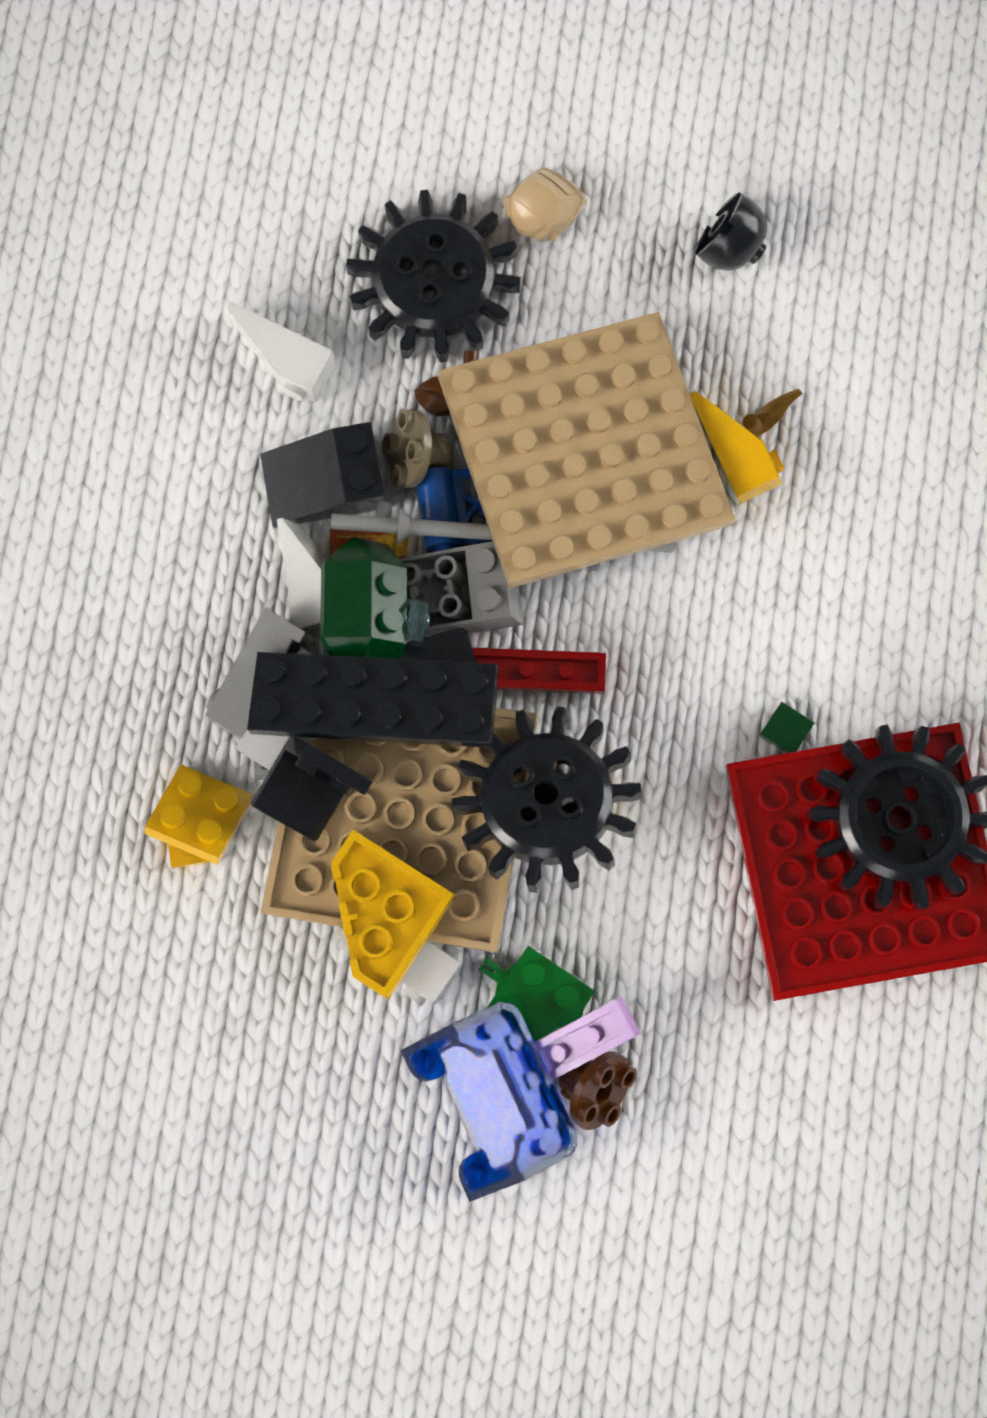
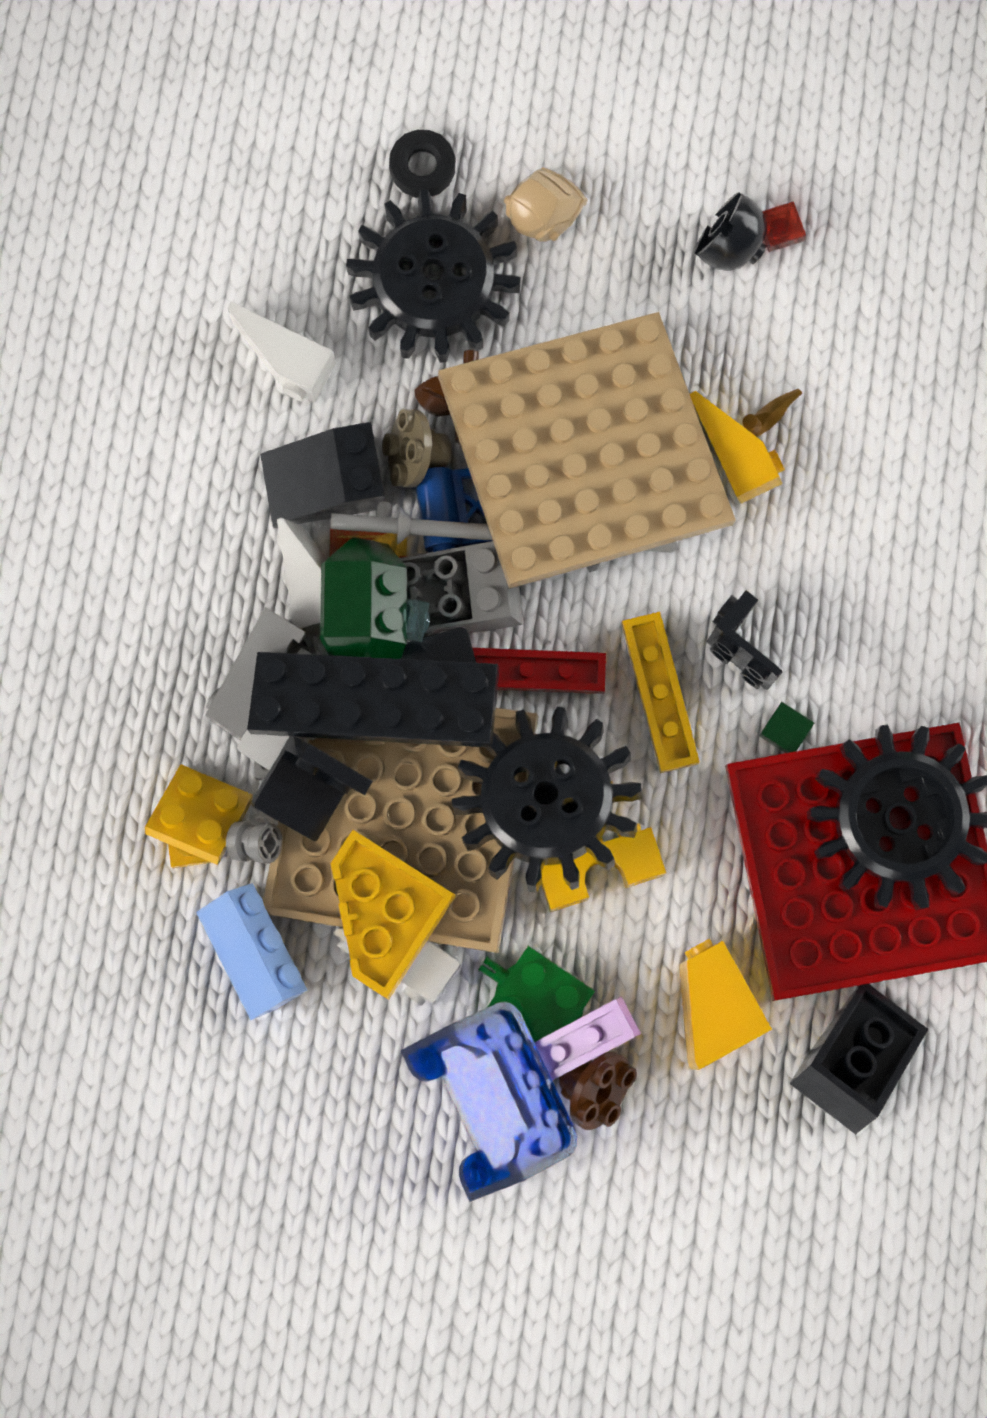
none -> light blue brick [196,883,308,1020]
none -> light grey wheel [226,821,282,864]
none -> black tyre [389,129,456,198]
none -> yellow arch [541,824,666,913]
none -> yellow plate [621,612,700,774]
none -> yellow slope [679,938,772,1070]
none -> black bracket [706,590,783,690]
none -> clear red plate [762,201,806,252]
none -> black slope [790,984,928,1135]

